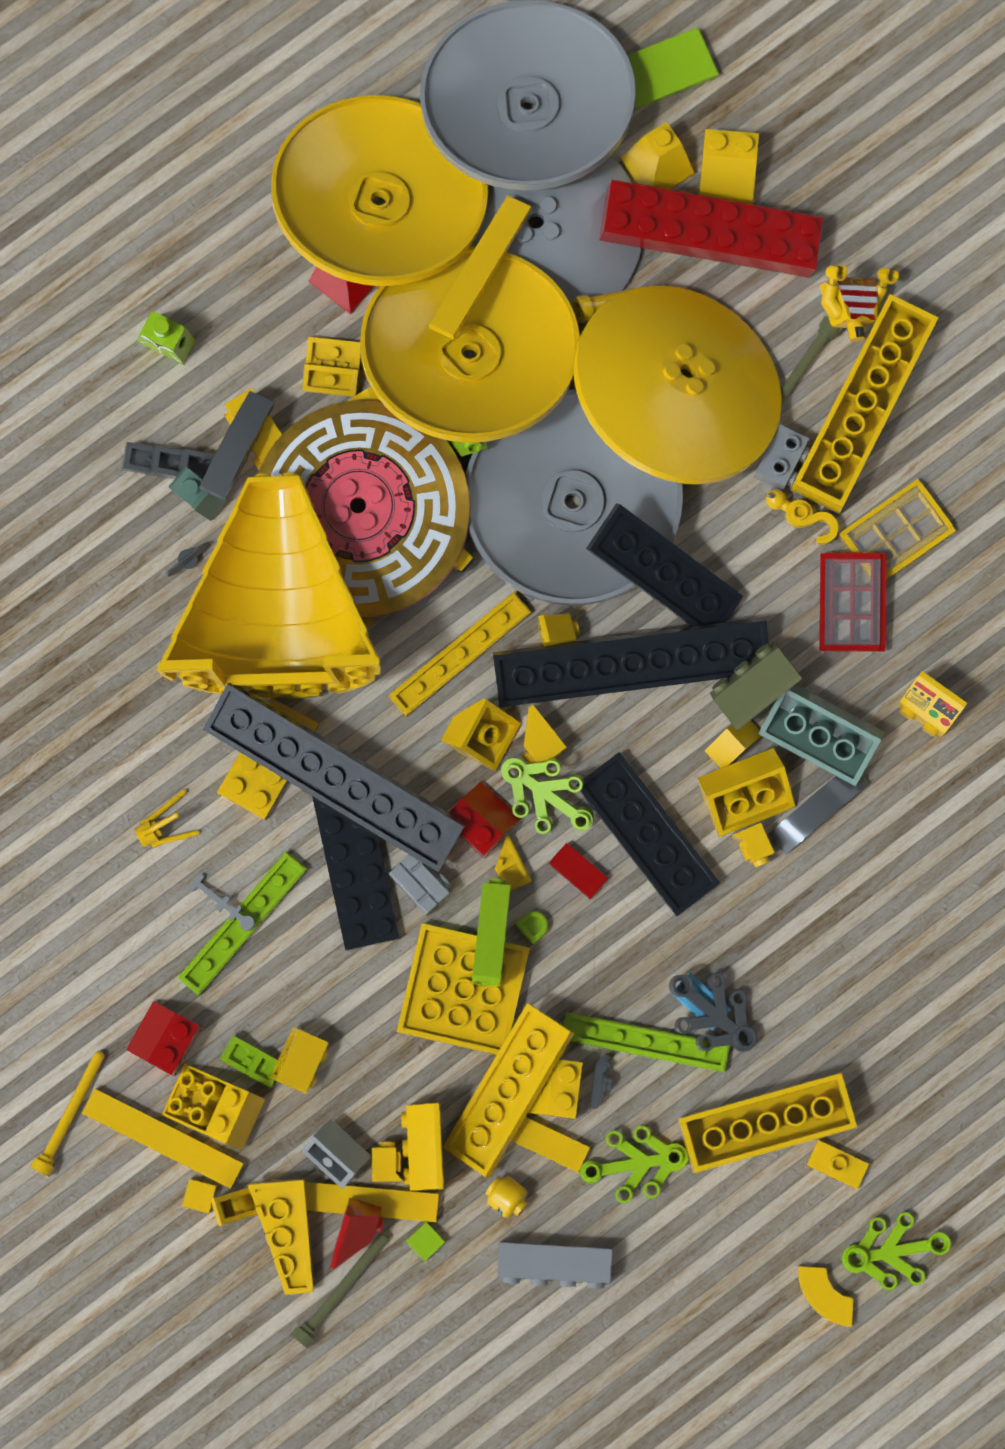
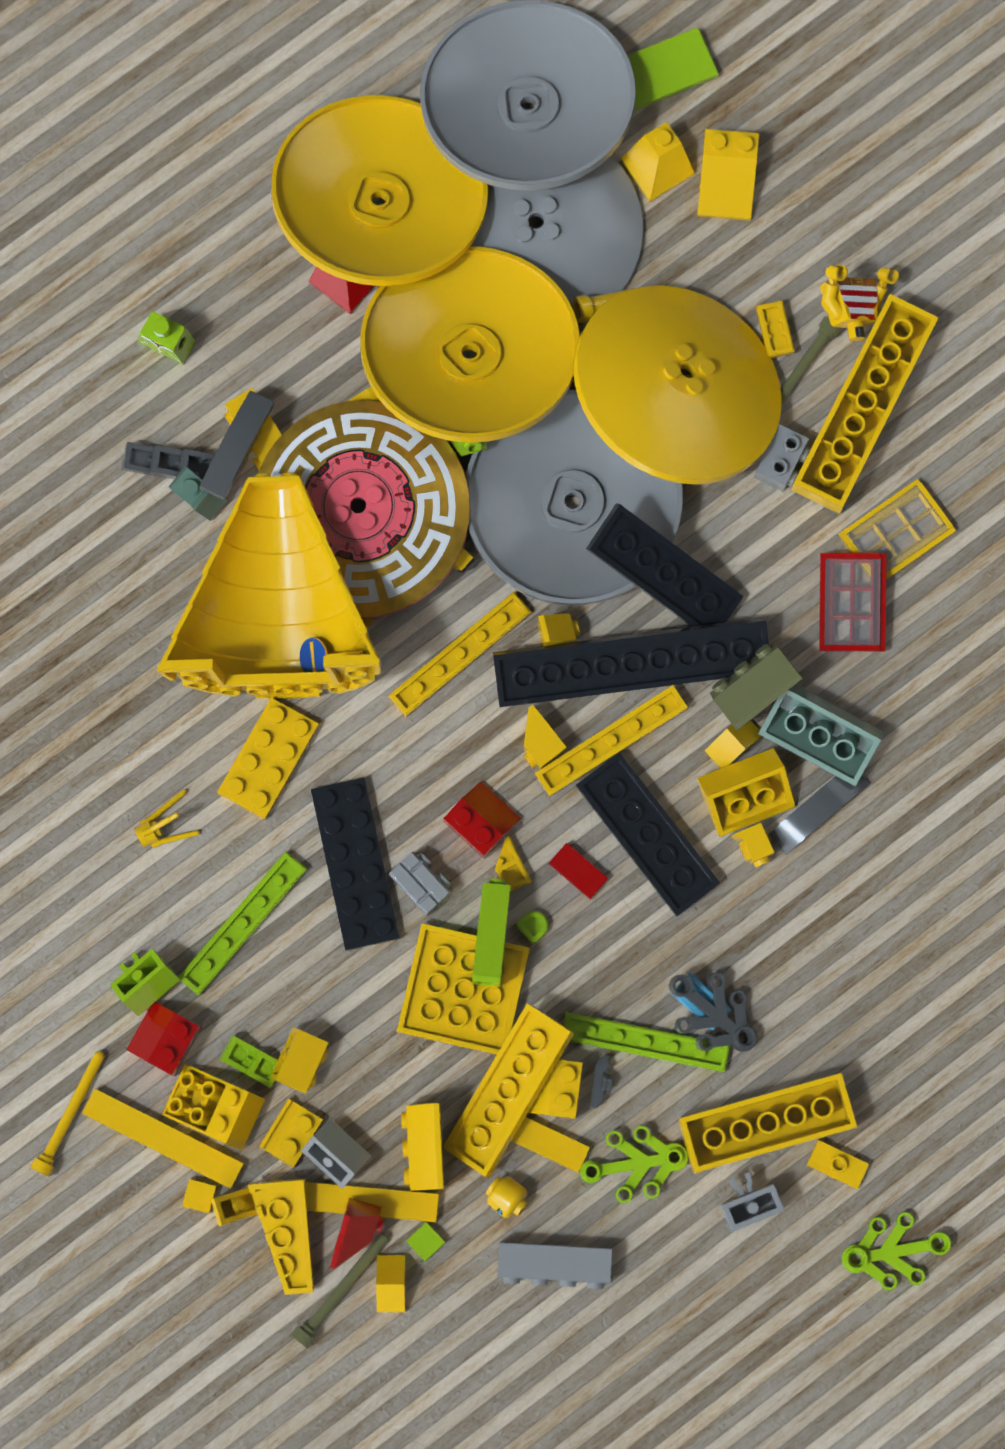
dark grey piece [165,542,209,577] -> none
light grey piece [188,874,255,931] -> none
black plate [203,683,466,872] -> none
yellow slope [302,336,361,397] -> none
yellow window [372,1142,404,1182] -> none
yellow tile [429,195,531,340] -> none
yellow slope [440,699,521,771] -> none
lime plant [501,757,594,834] -> none
red brick [599,179,823,278] -> none
yellow piece [765,489,838,546] -> none
yellow tile [797,1266,853,1327] -> none
yellow slope [896,671,967,737] -> none
none -> lime brick [110,949,180,1016]
none -> yellow plate [259,1099,323,1168]
none -> blue piece [300,637,364,672]
none -> yellow slope [376,1255,406,1312]
none -> yellow plate [534,685,688,797]
none -> light grey brick [719,1172,785,1232]
none -> yellow plate [755,300,795,359]

